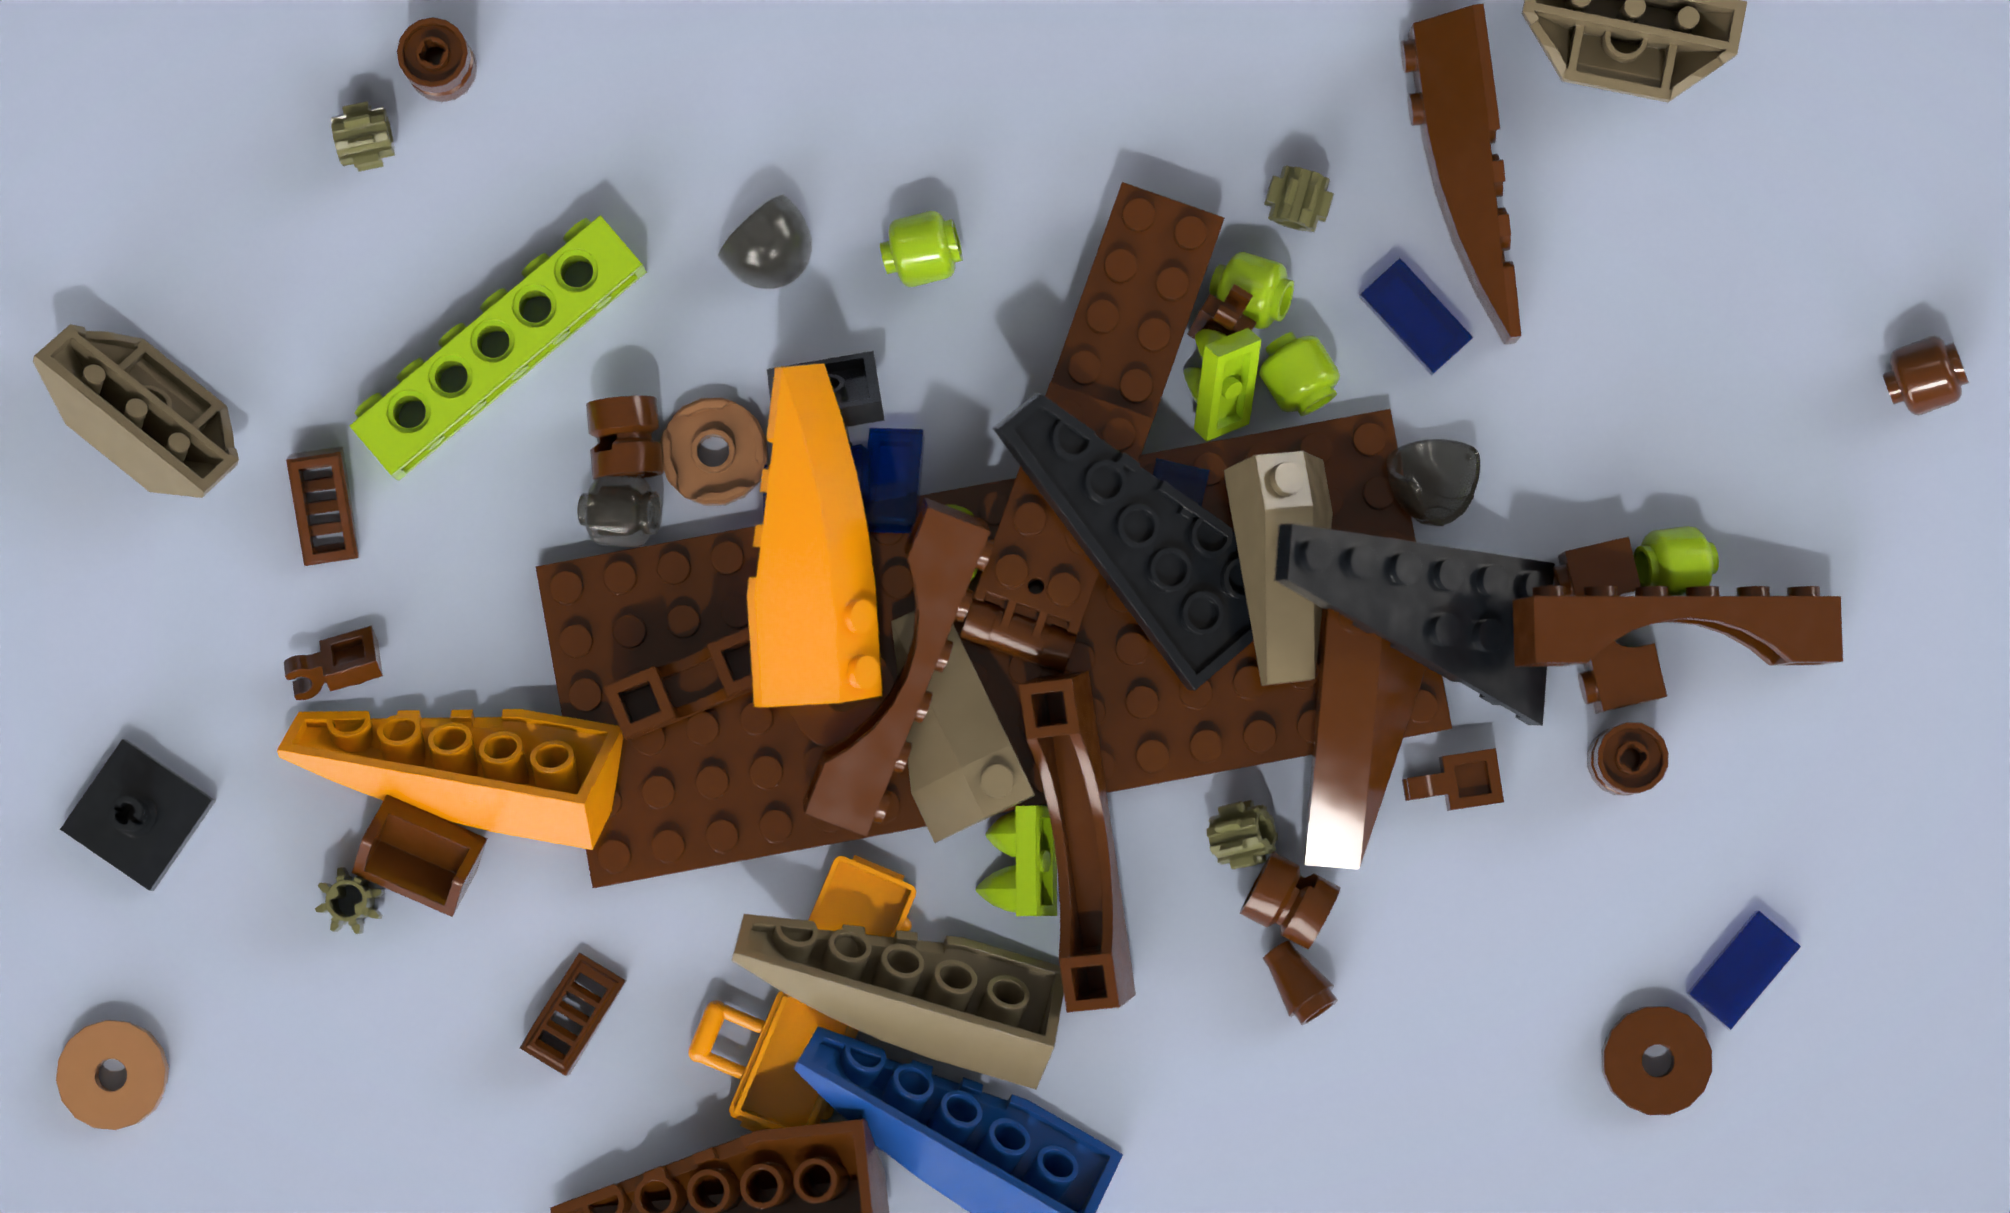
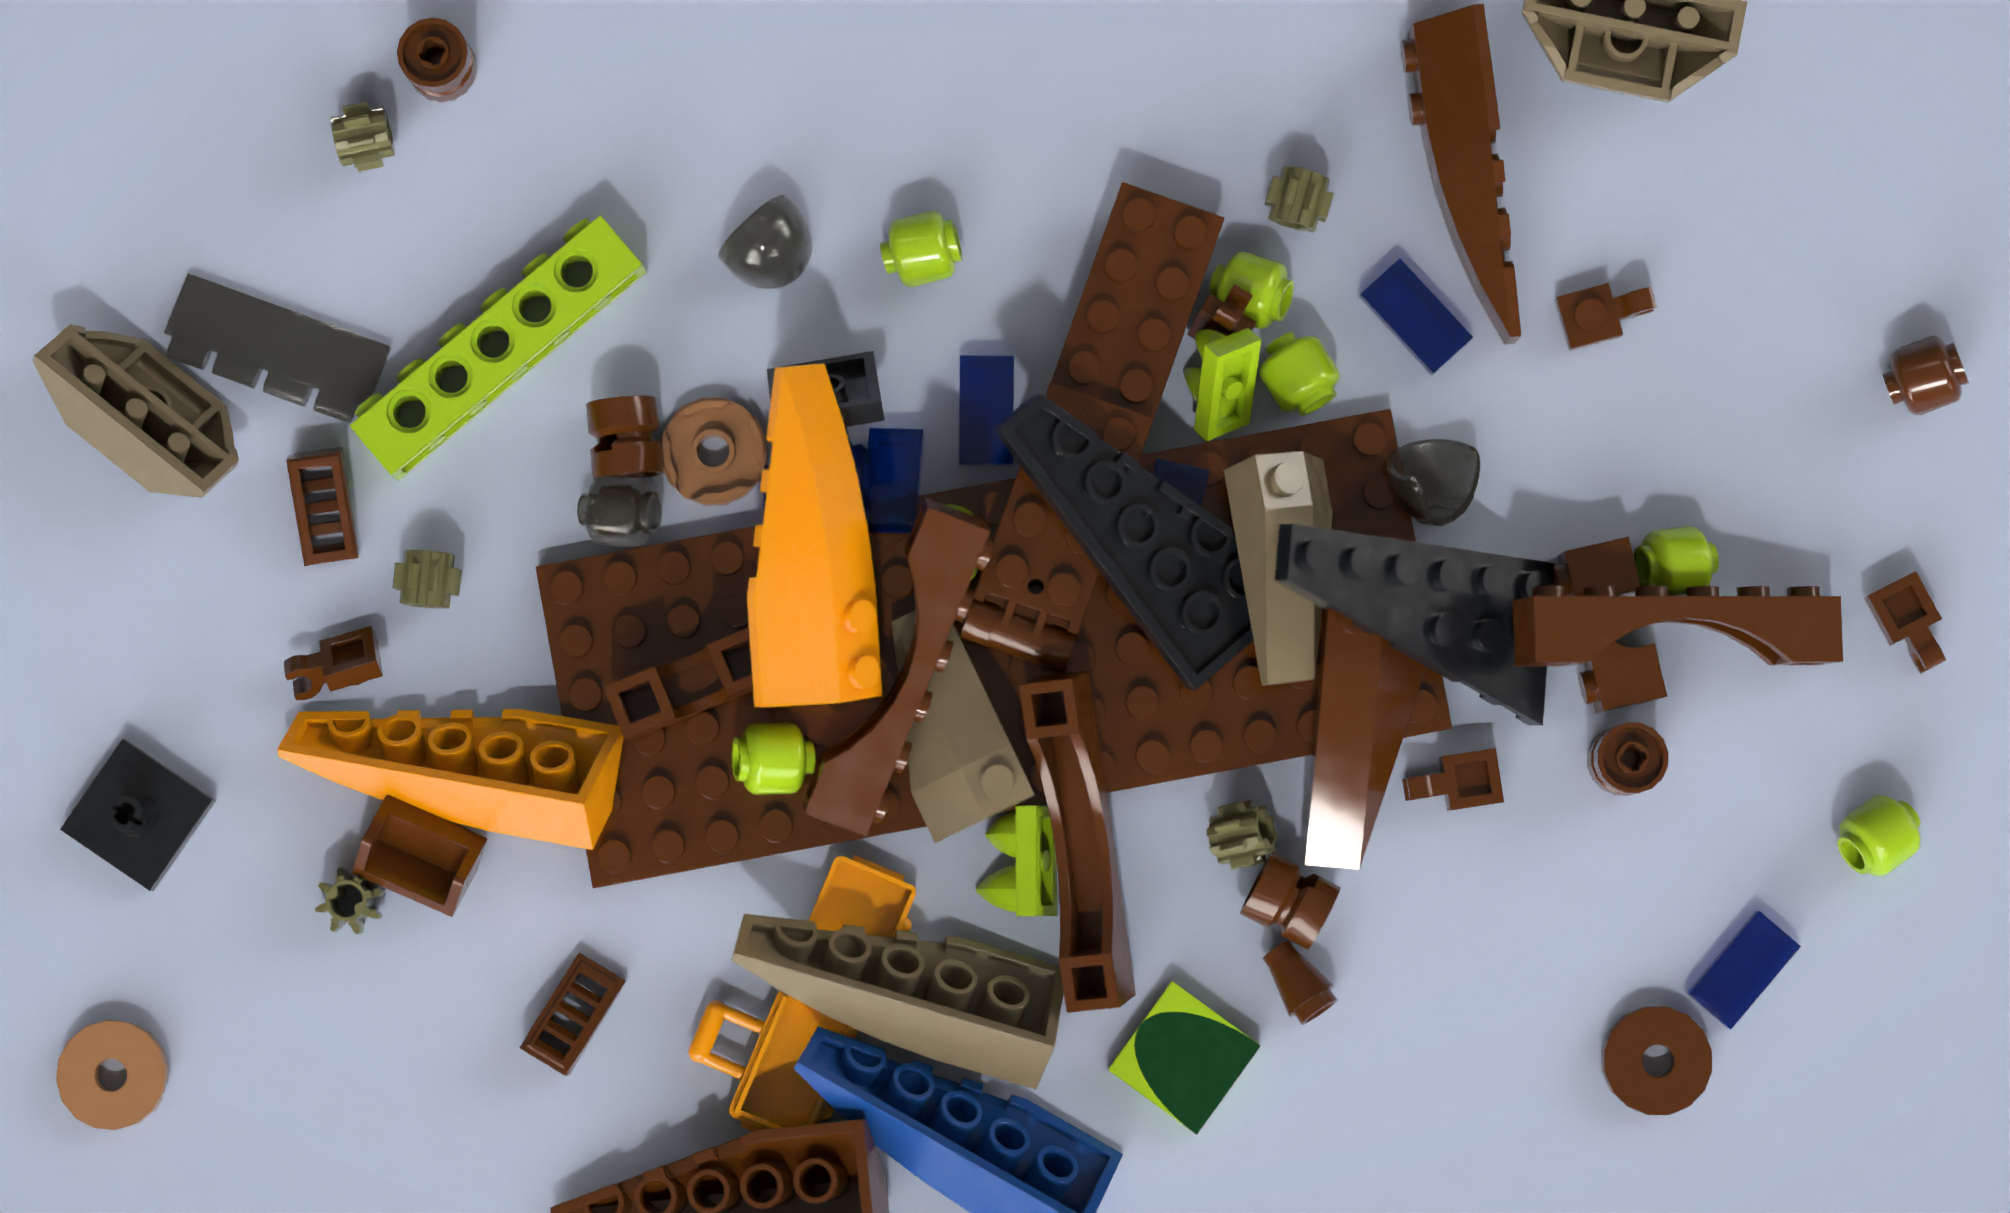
none -> clear smoke windscreen [164,273,391,423]
none -> olive gear [392,550,462,609]
none -> lime head [732,722,815,795]
none -> clear blue tile [959,355,1014,466]
none -> dark green tile [1107,981,1261,1135]
none -> reddish brown plate [1555,283,1657,351]
none -> lime head [1837,795,1921,876]
none -> reddish brown plate [1864,571,1946,674]

